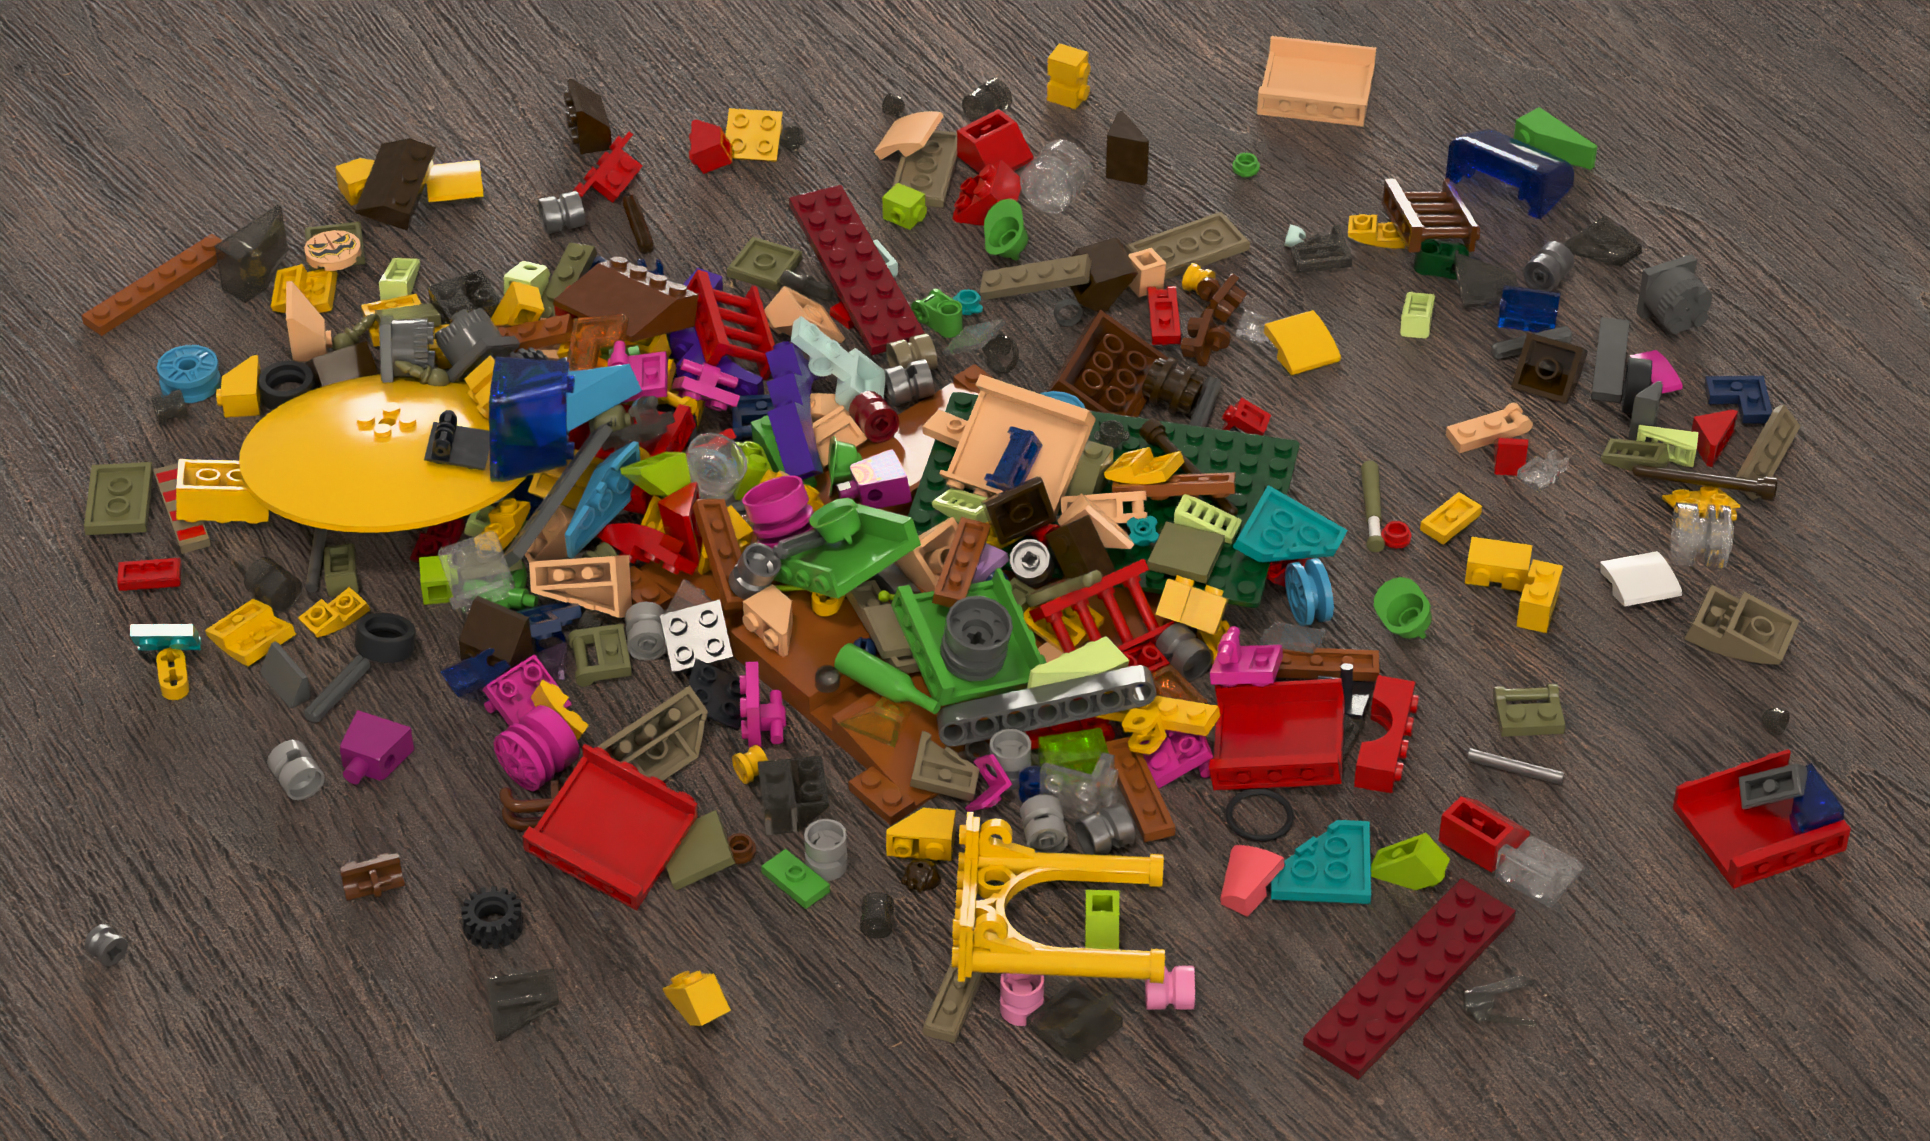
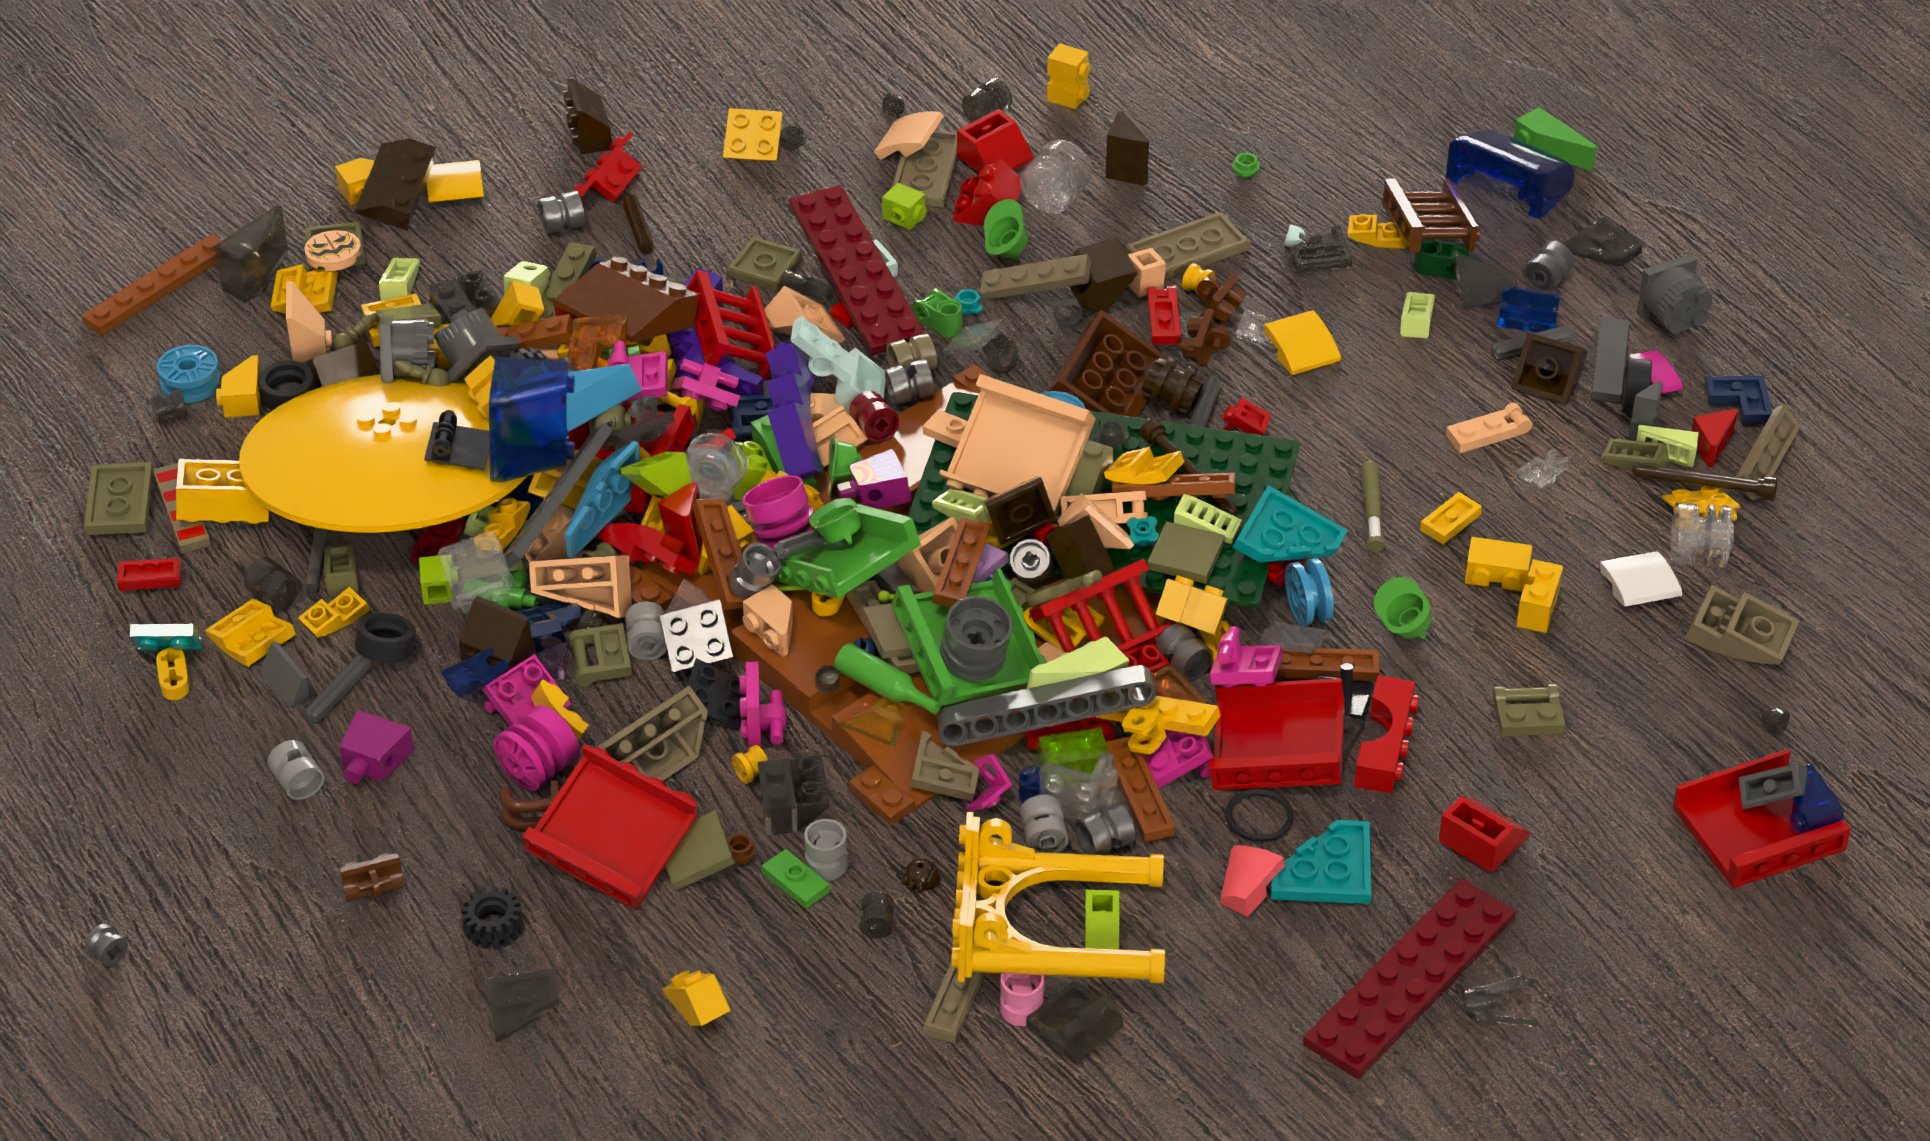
red slope [689,119,732,174] -> none
yellow slope [886,808,956,861] -> none
clear smoke plate [958,740,990,772] -> none
clear blue hinge [984,426,1043,491] -> none
light grey wheel [989,729,1031,790] -> none
bright pink wheel [1145,966,1195,1010] -> none
light nougat panel [1257,36,1376,127] -> none
lime slope [1371,833,1450,890] -> none
red plate [1381,521,1412,549] -> none
flat silver bar [1467,748,1564,785] -> none
red slope [1494,438,1529,476] -> none
clear bracket [1495,836,1584,908] -> none

